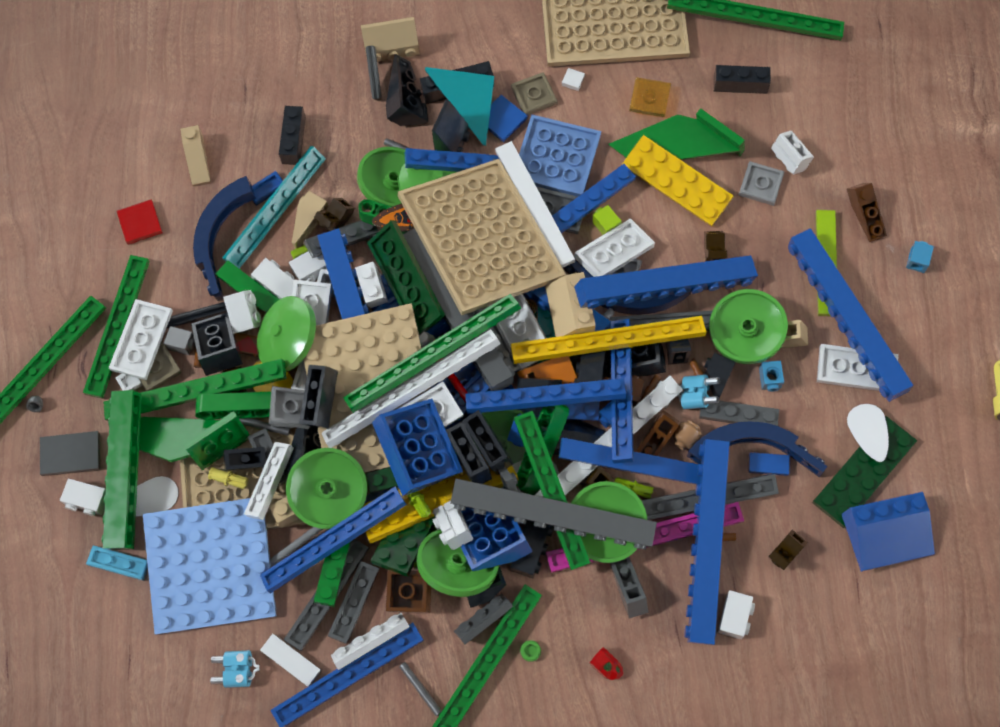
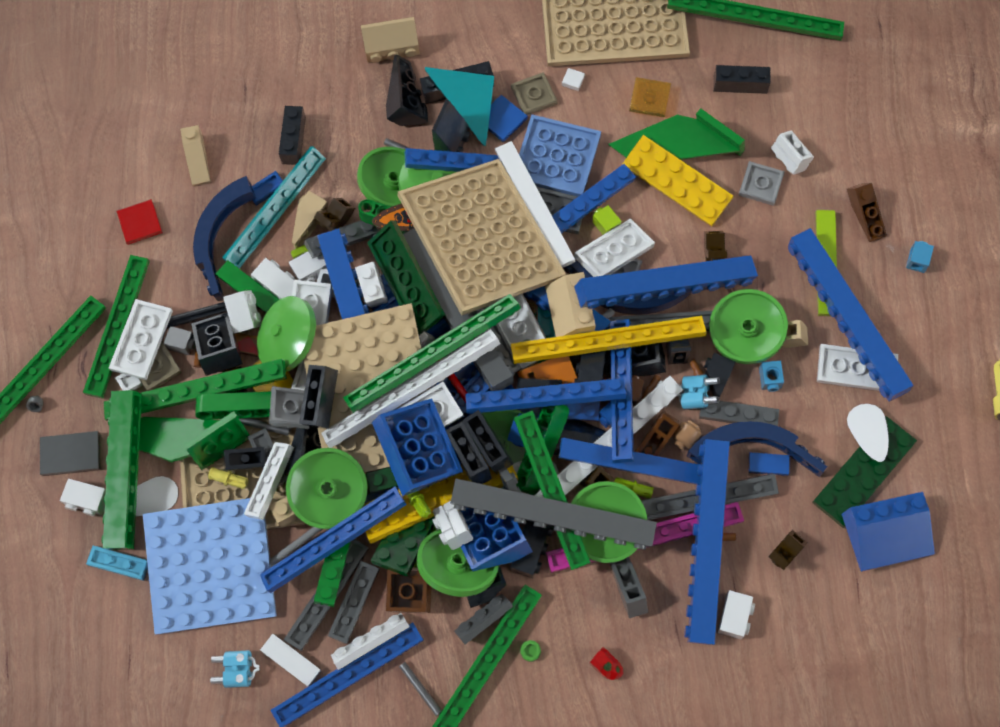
dark grey axle [366,46,382,100] -> none

